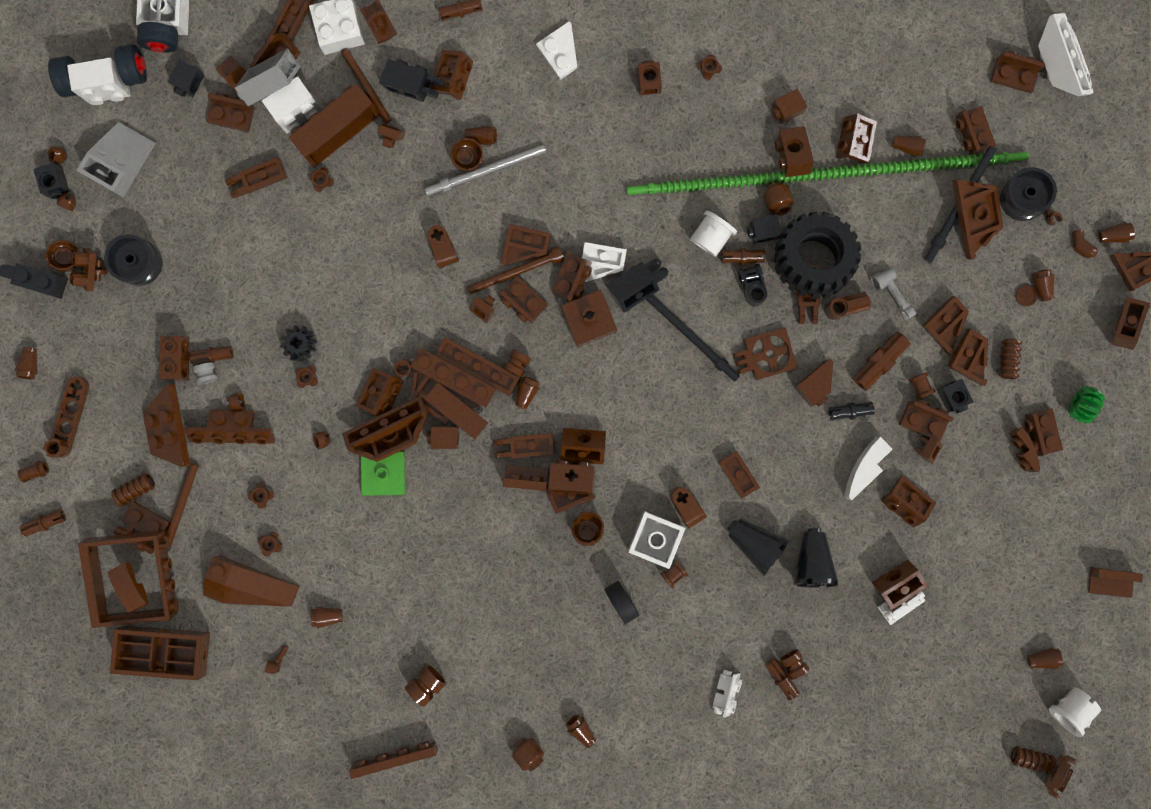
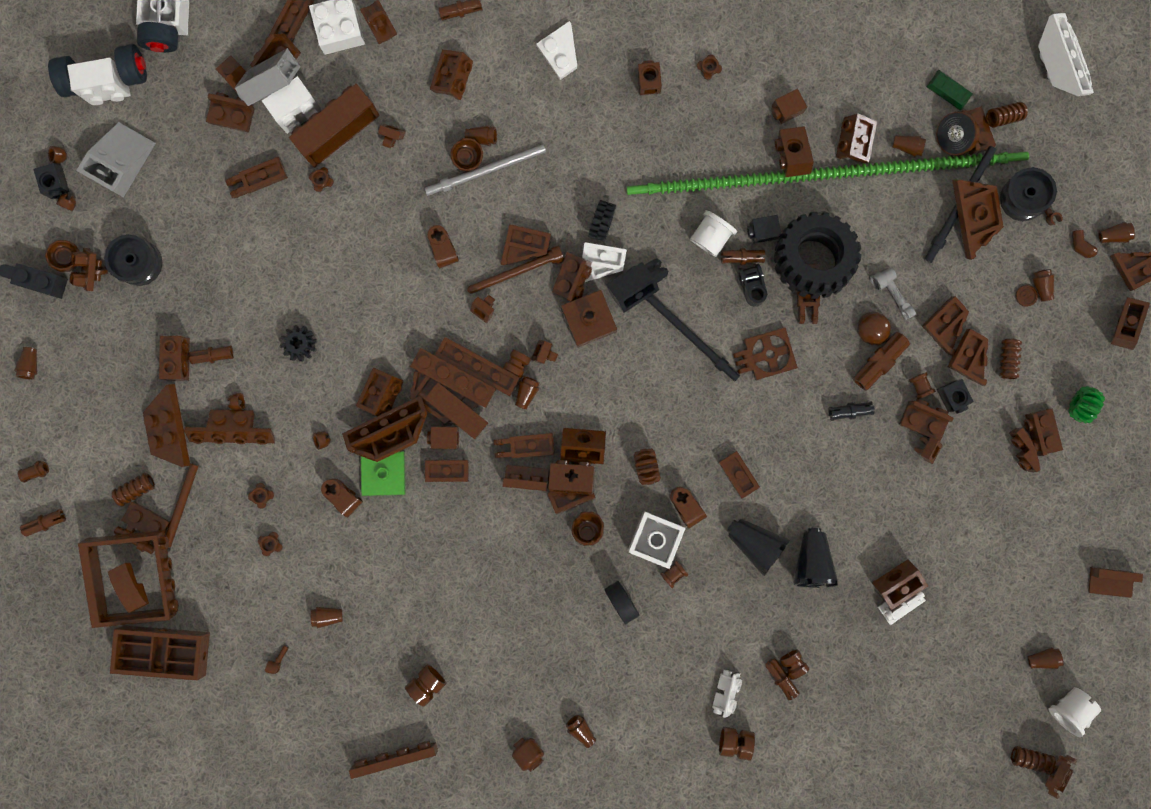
reddish brown beam [43,377,89,458] -> none
black brick [168,60,205,98] -> none
light grey wheel [192,362,218,385] -> none
reddish brown wedge [203,555,300,607] -> none
reddish brown plate [295,365,318,388] -> none
reddish brown bar [341,49,392,124] -> none
black hinge [379,59,444,102] -> none
reddish brown hinge [394,359,412,377] -> none
reddish brown bracket [499,276,548,324] -> none
reddish brown head [763,182,794,216] -> none
reddish brown slope [794,358,833,407] -> none
reddish brown piece [824,292,871,320] -> none
white slope [844,437,892,500] -> none
reddish brown bracket [881,476,936,527] -> none
reddish brown bracket [990,51,1045,94] -> none
none -> reddish brown piece [321,478,363,518]
none -> reddish brown plate [425,460,469,482]
none -> reddish brown tile [531,340,558,364]
none -> black tyre [588,200,616,242]
none -> reddish brown gear [634,448,661,485]
none -> reddish brown wheel [719,727,755,761]
none -> reddish brown hair [857,311,891,345]
none -> dark green tile [926,70,973,111]
none -> black tile [936,111,980,155]
none -> reddish brown piece [986,102,1028,128]

